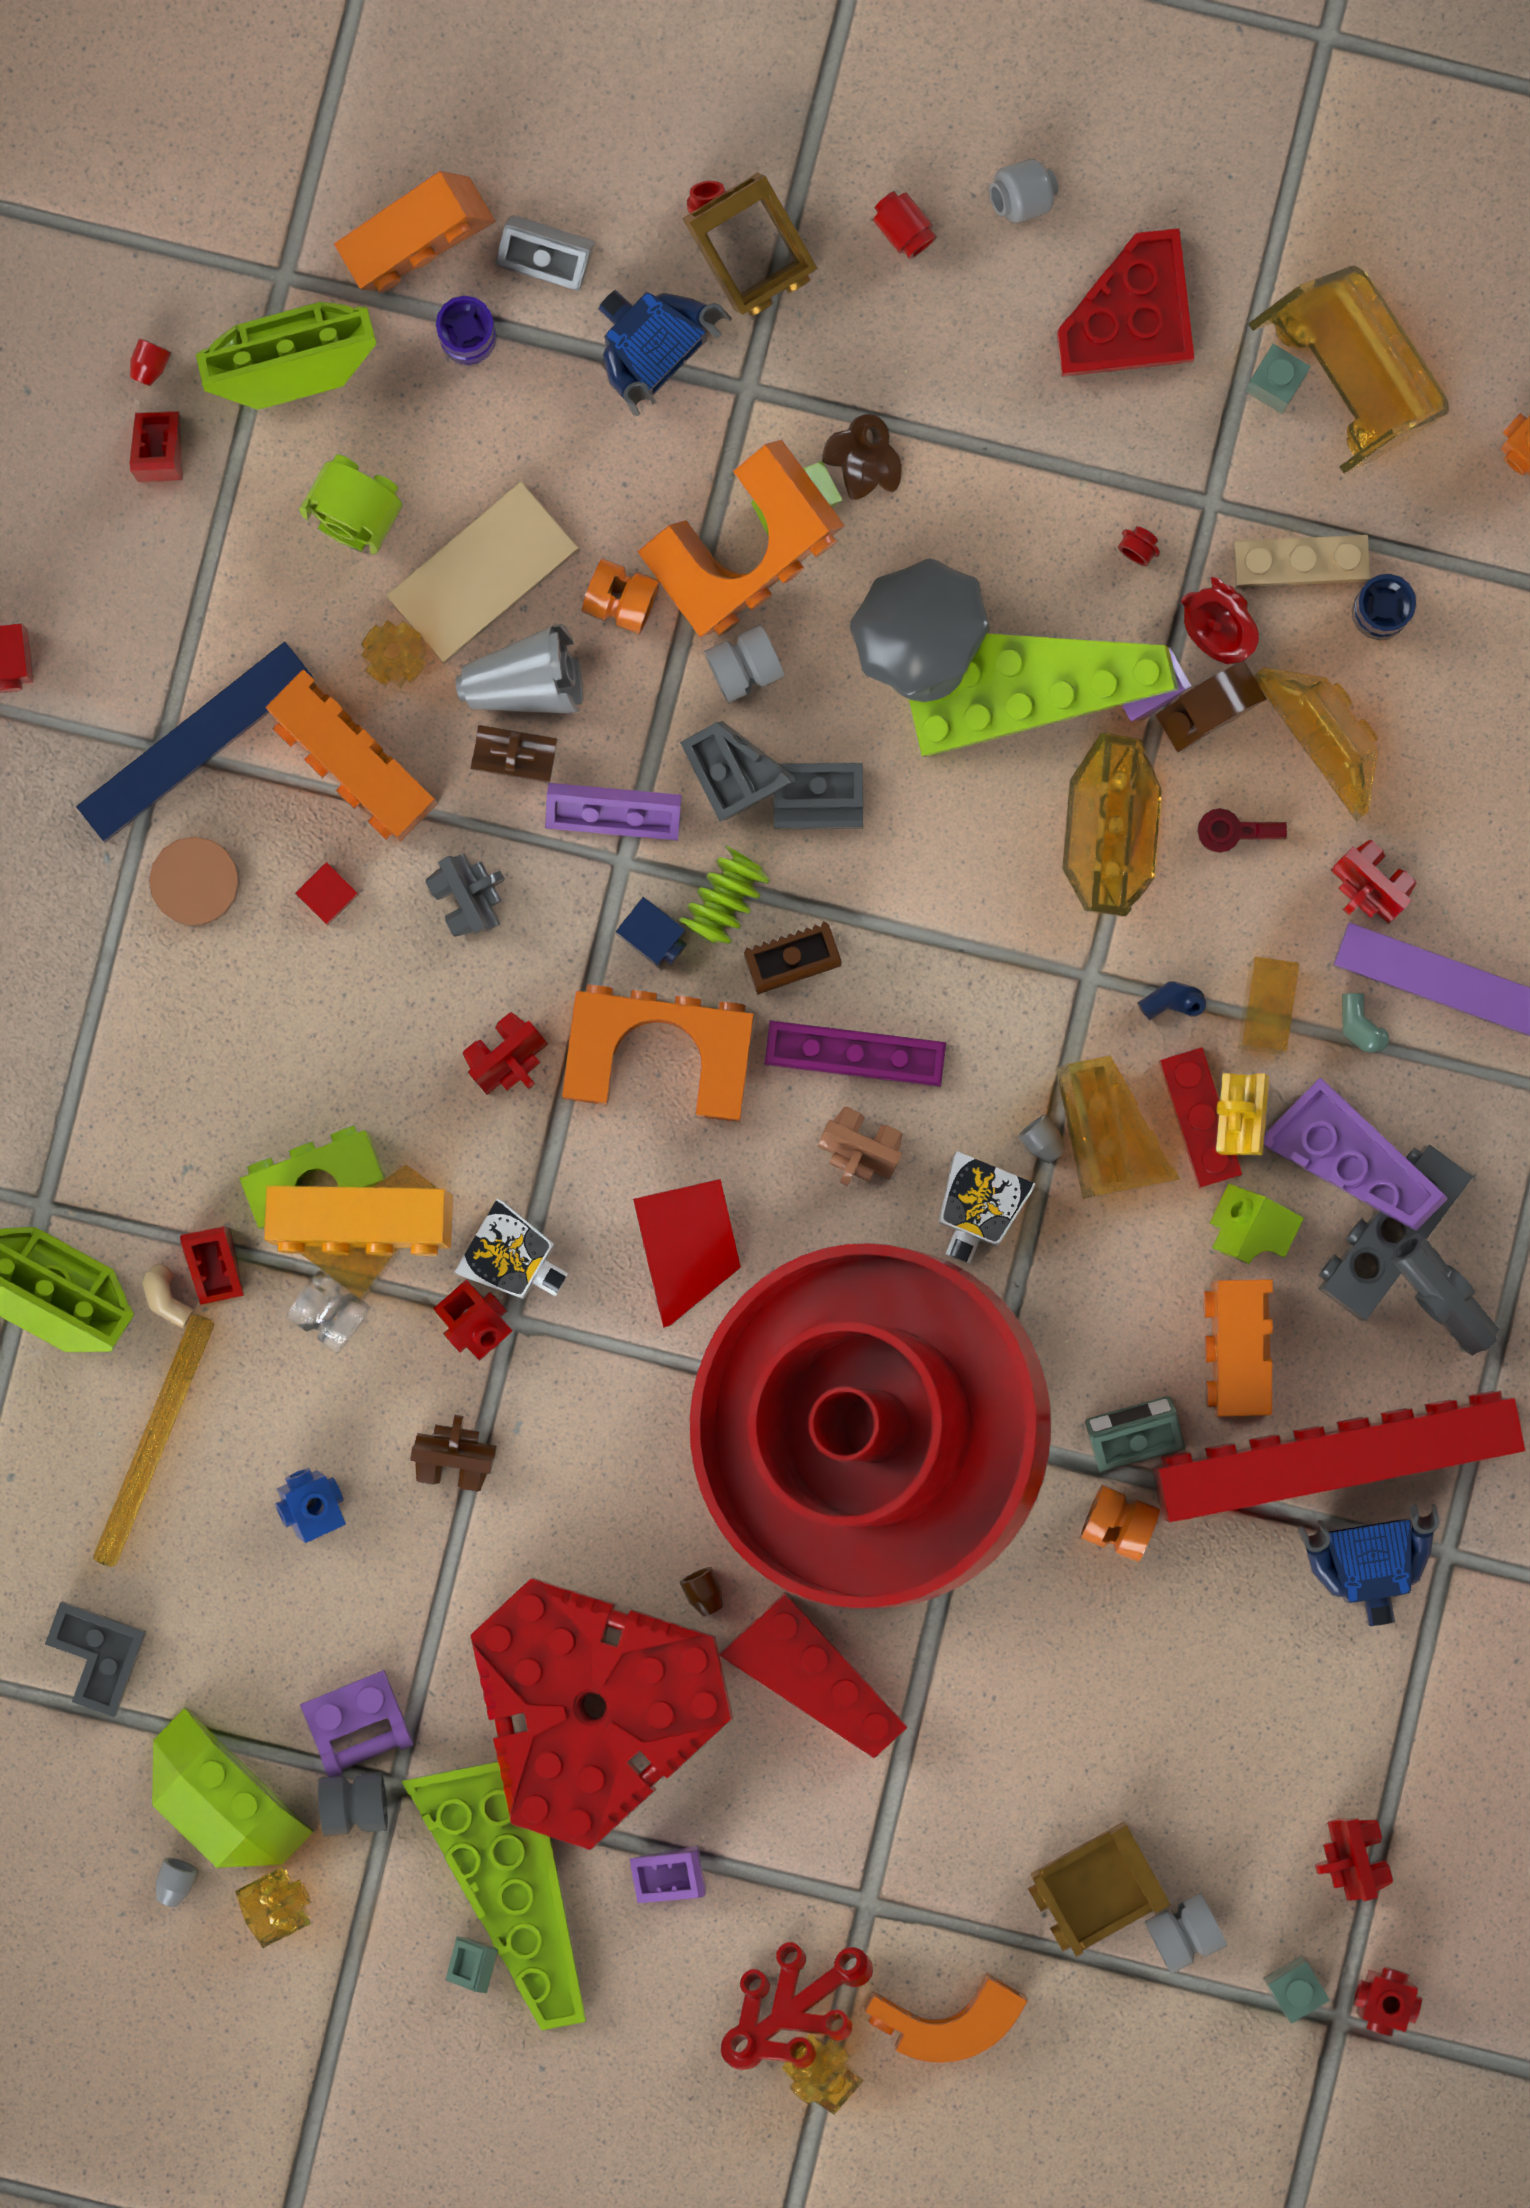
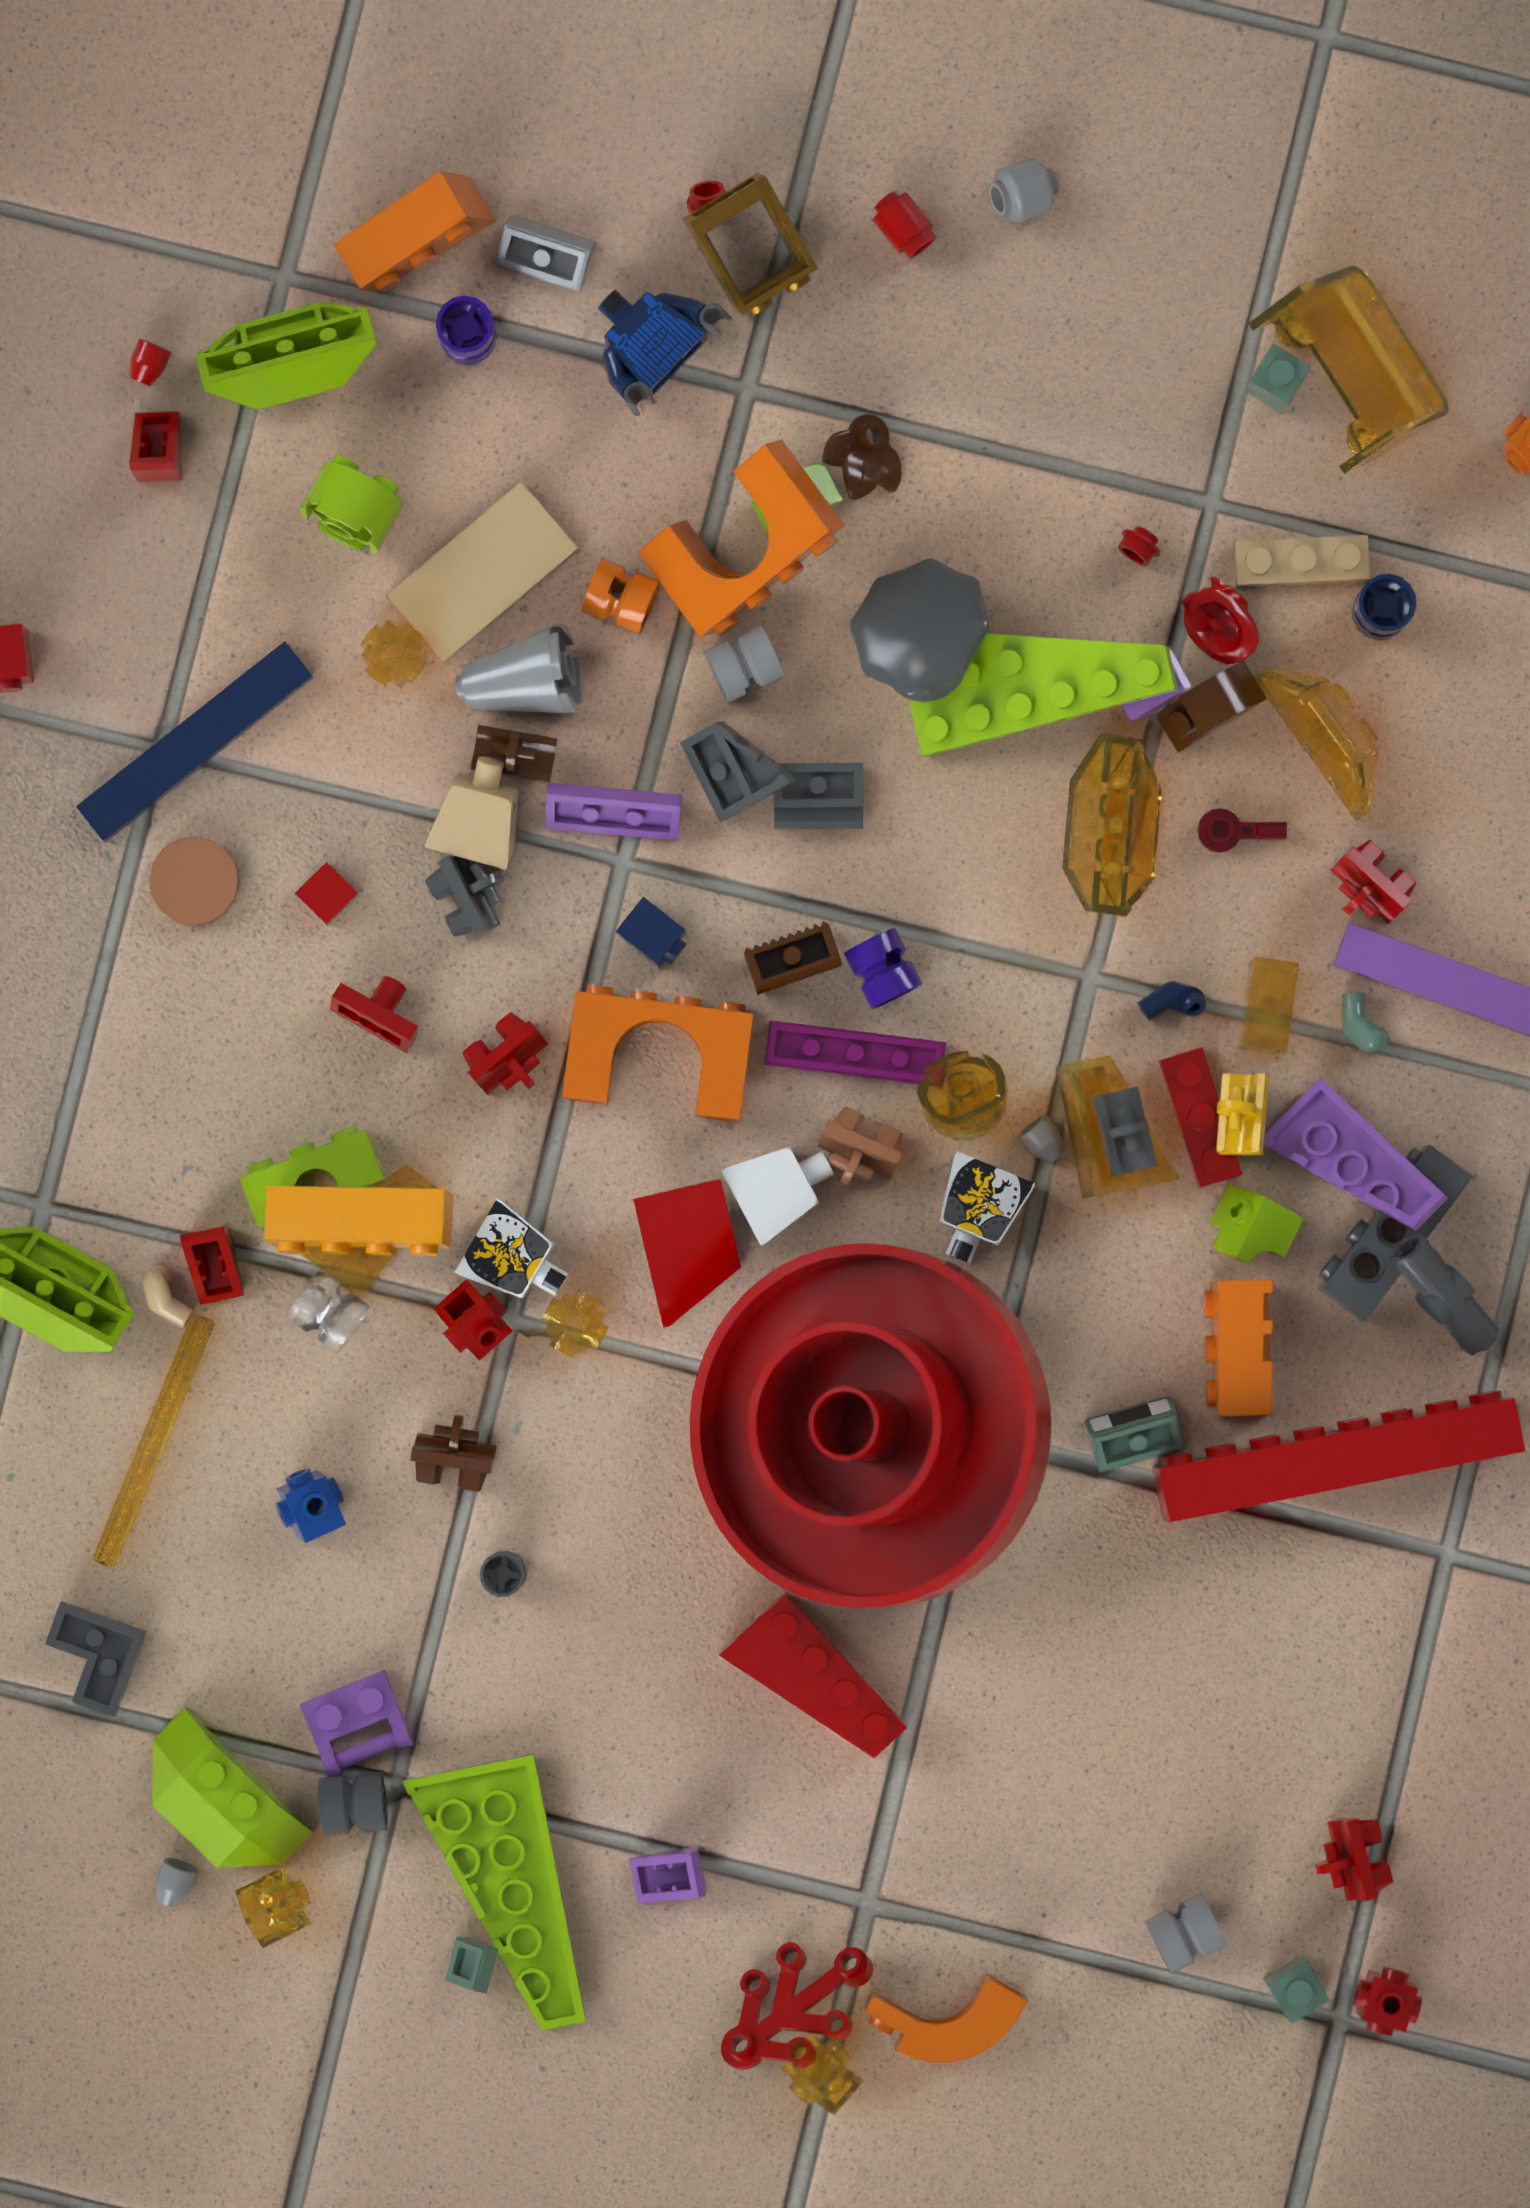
orange wedge [265,669,437,842] -> none
red plate [470,1578,733,1850] -> none
lime piece [678,845,770,944] -> none
reddish brown hose [679,1567,723,1616] -> none
pearl gold panel [1028,1821,1171,1957] -> none
red plate [1057,228,1195,377] -> none
orange wheel [1080,1485,1161,1562] -> none
torso [1298,1504,1440,1626] -> none
none -> red tile [330,976,418,1053]
none -> tan torso [425,756,518,870]
none -> dark grey wheel [480,1551,527,1597]
none -> clear yellow brick [541,1290,609,1358]
none -> white torso [721,1147,834,1247]
none -> dark purple wheel [844,928,923,1010]
none -> clear yellow cylinder [917,1051,1008,1140]
none -> dark grey hips [1092,1086,1157,1177]

